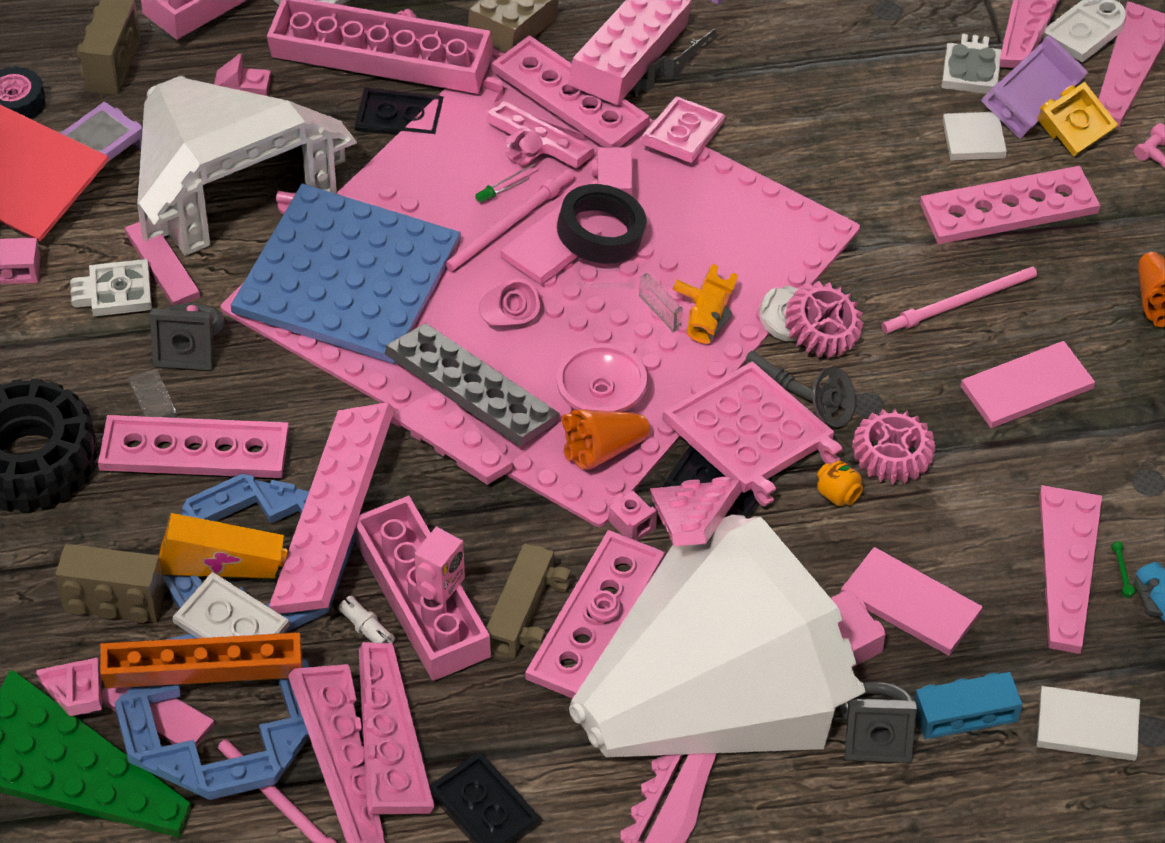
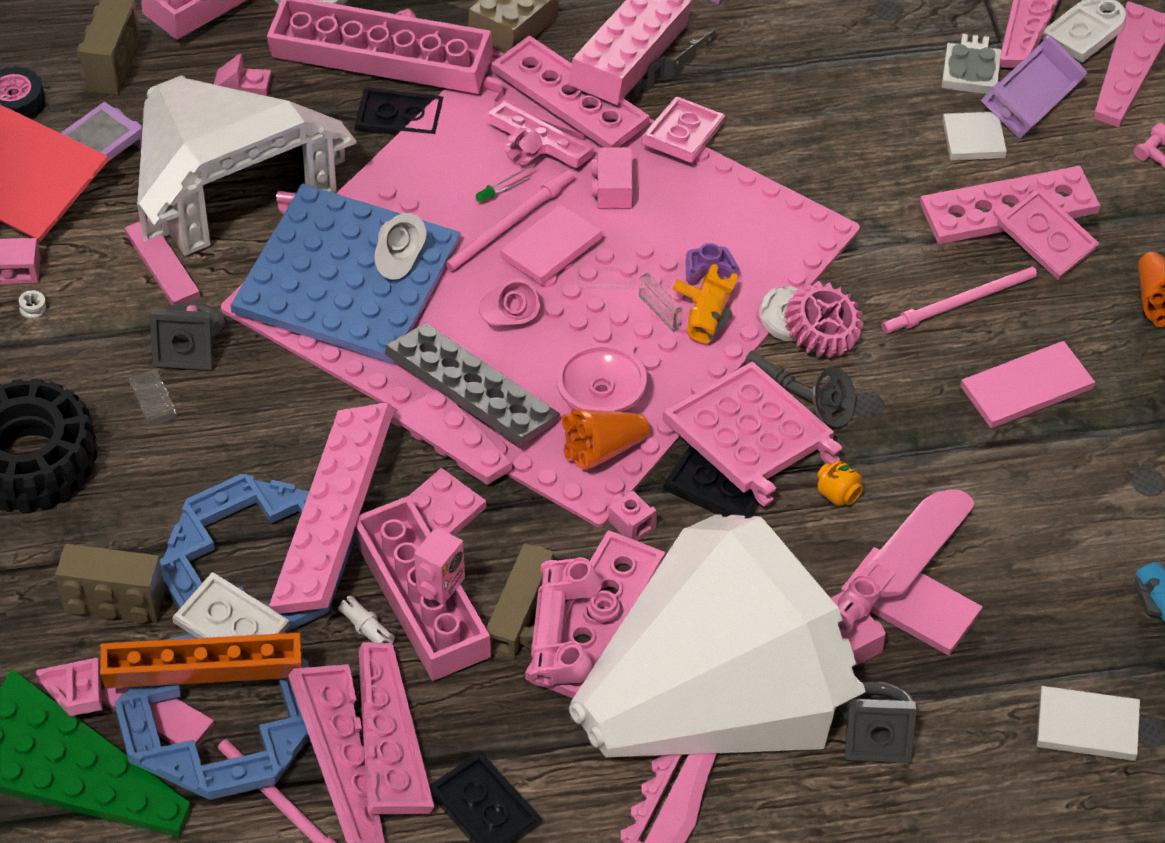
white piece [70,259,152,317] -> none
bright pink plate [98,415,289,478] -> none
light orange slope [159,513,287,578] -> none
black tyre [557,184,646,264] -> none
bright pink wing [650,477,742,546] -> none
bright pink gear [852,409,935,485] -> none
dark azure brick [914,672,1022,740] -> none
yellow plate [1037,82,1118,157] -> none
bright pink wing [1039,485,1102,654] -> none
green hinge [1111,541,1135,598] -> none
none -> white bush [19,290,46,319]
none -> white piece [374,213,426,280]
none -> bright pink plate [409,468,487,536]
none -> bright pink piece [528,557,602,687]
none -> medium lavender piece [685,243,740,284]
none -> bright pink piece [838,490,974,635]
none -> bright pink tile [997,187,1100,280]

